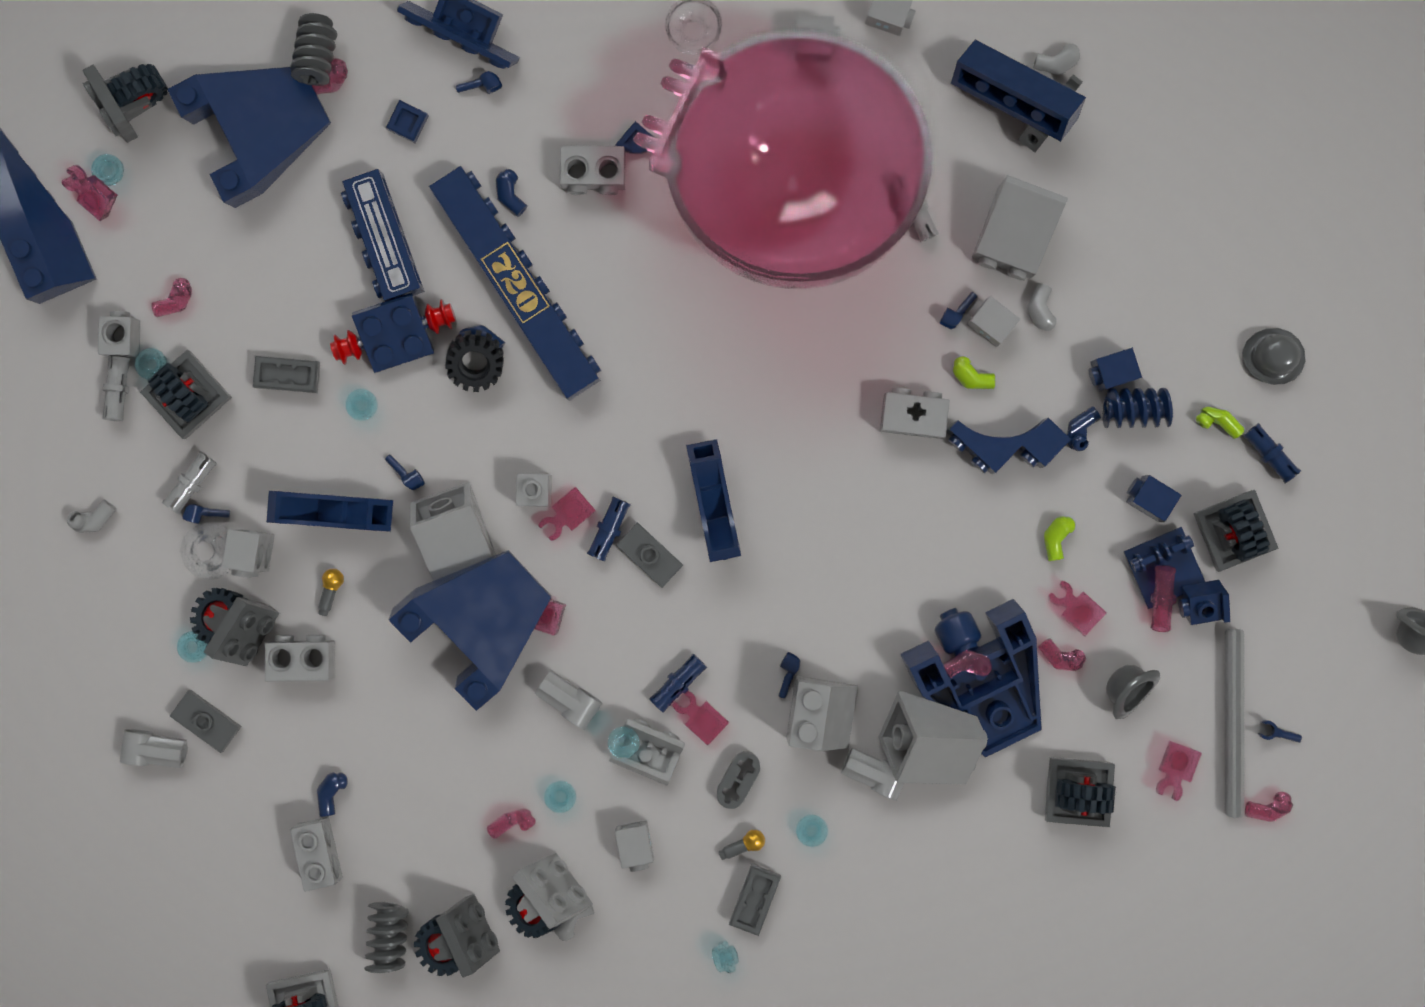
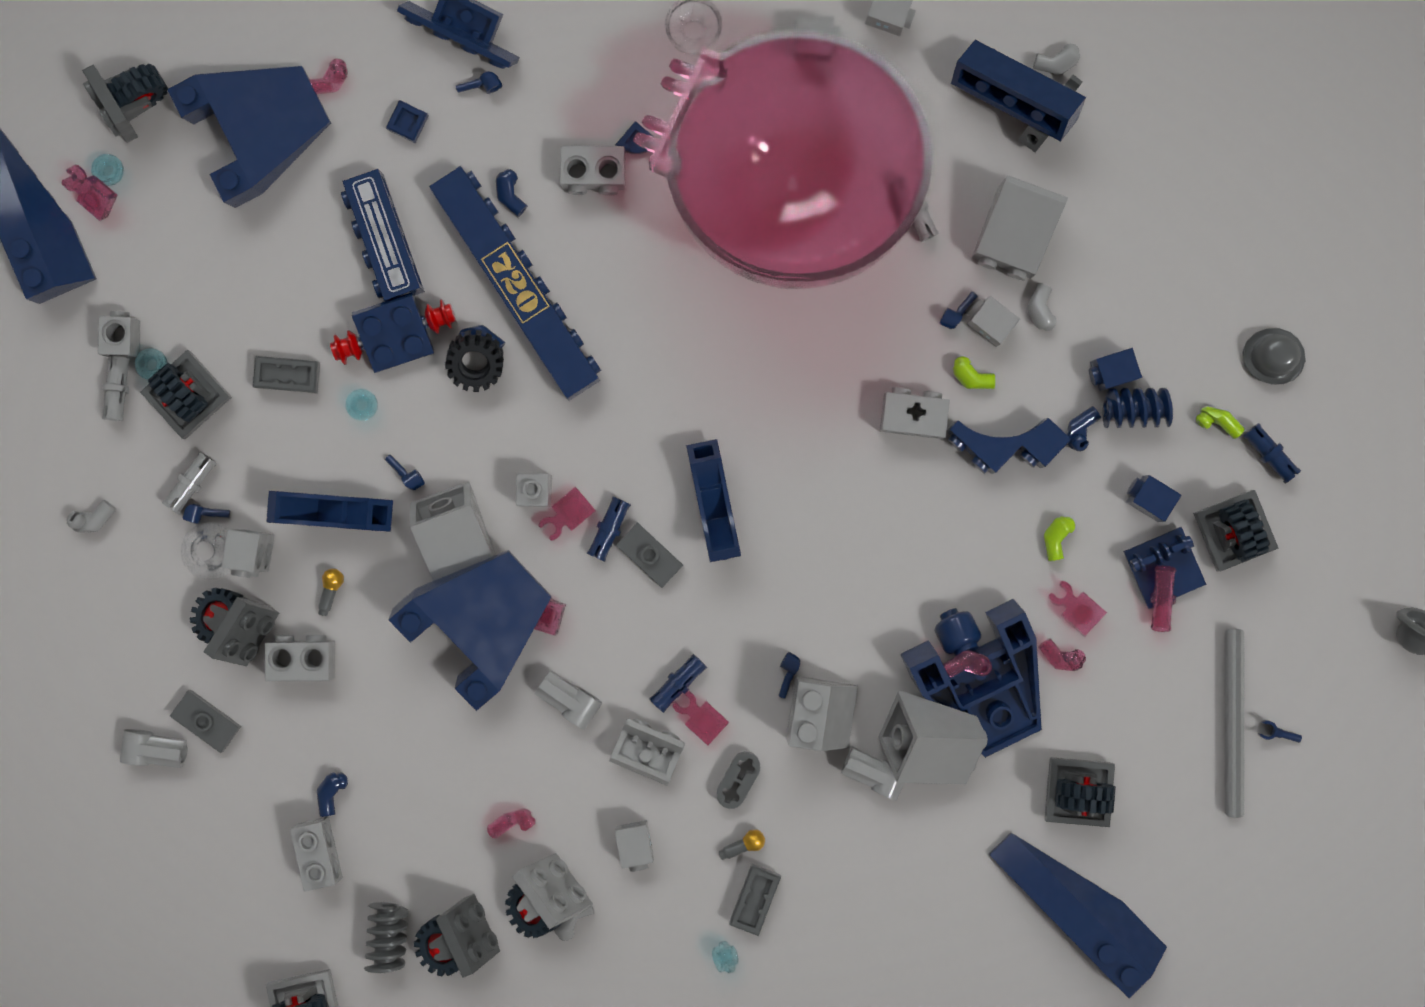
clear pink arm [152,278,192,317] -> none
clear light blue plate [177,631,208,663] -> none
dark grey piece [290,13,338,86] -> none
clear light blue plate [544,781,576,813] -> none
clear light blue plate [607,727,640,759] -> none
clear light blue plate [796,815,828,847] -> none
dark grey hat [1106,665,1160,719] -> none
clear pink plate [1156,740,1202,801] -> none
dark blue brick [1178,580,1230,625] -> none
clear pink arm [1245,792,1293,822] -> none
none -> dark blue wedge [989,832,1167,999]

